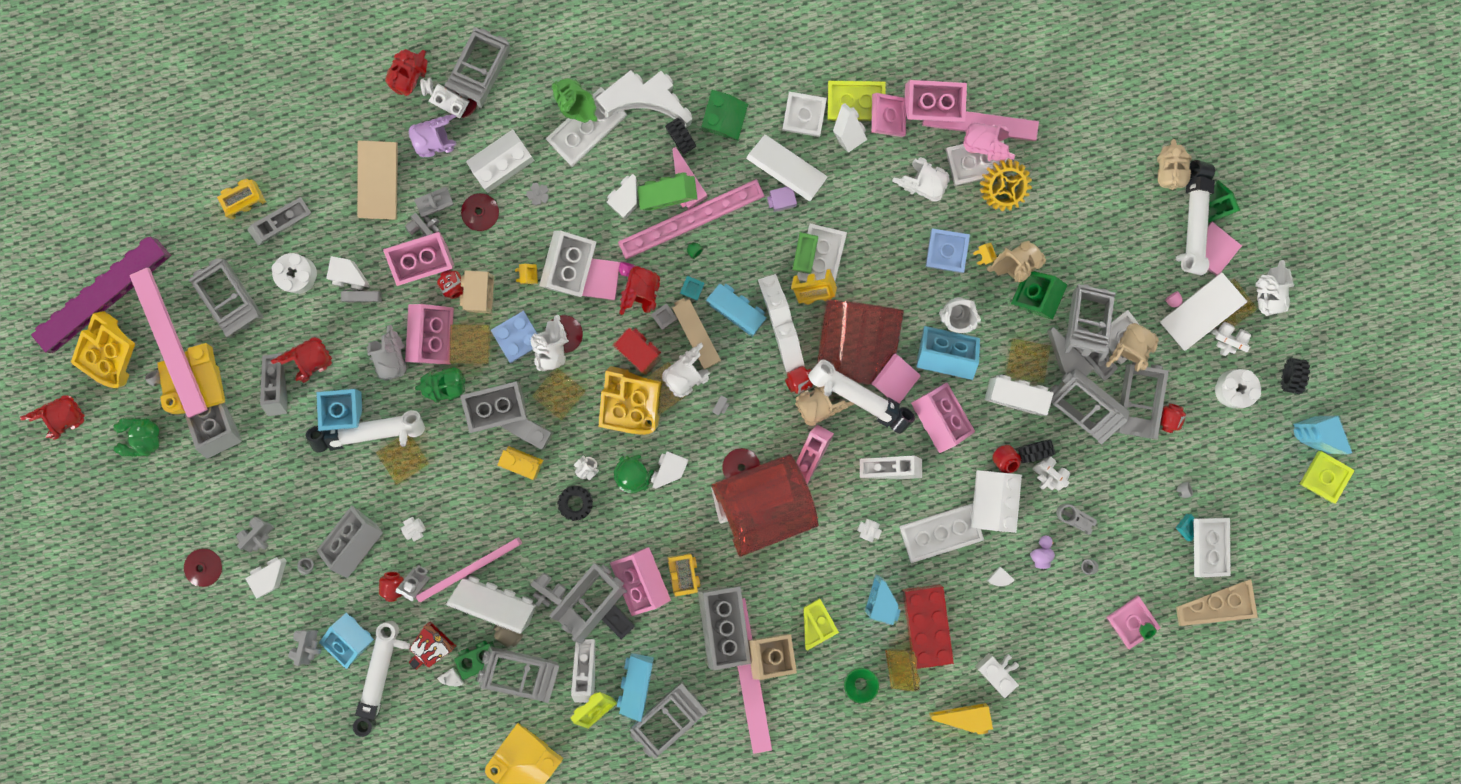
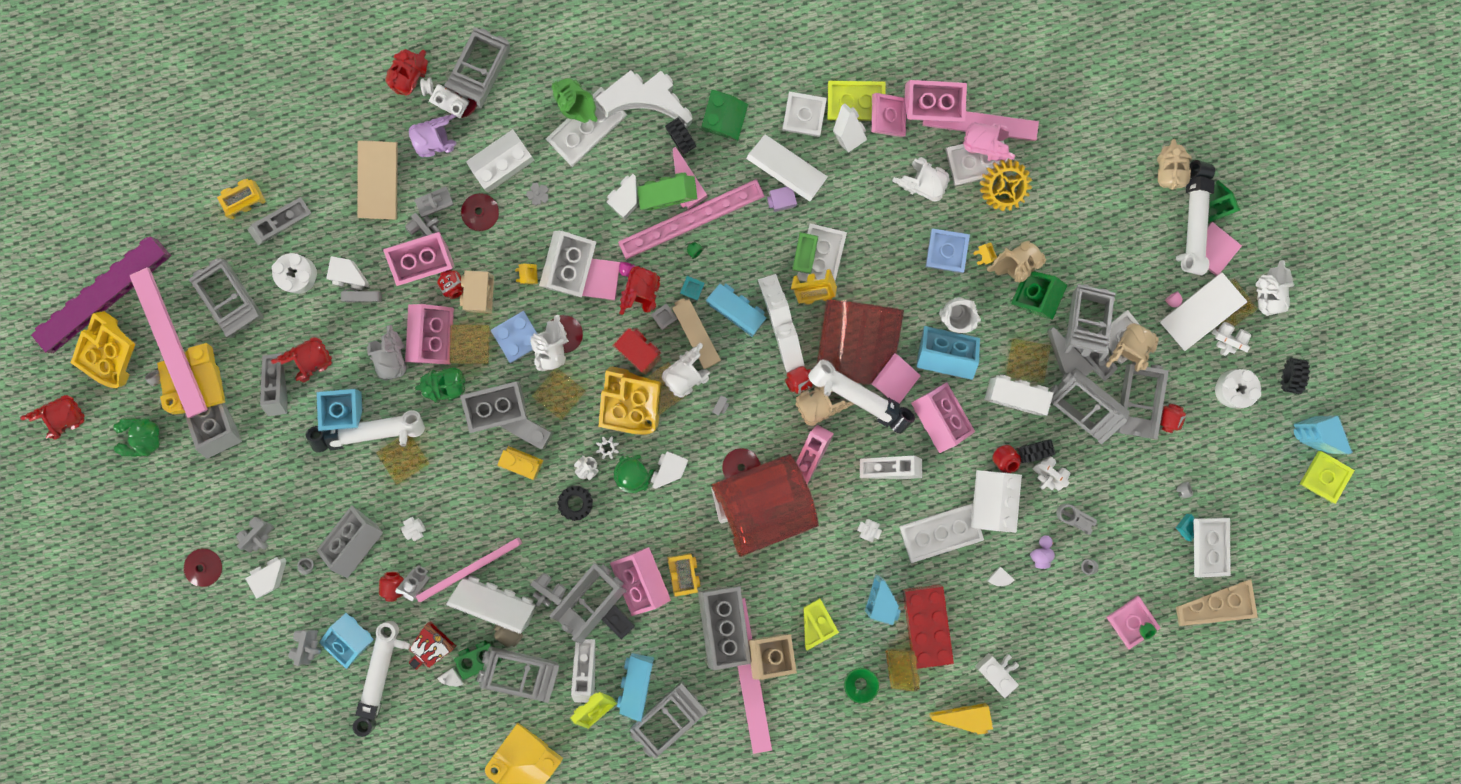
none -> white gear [596,437,619,459]

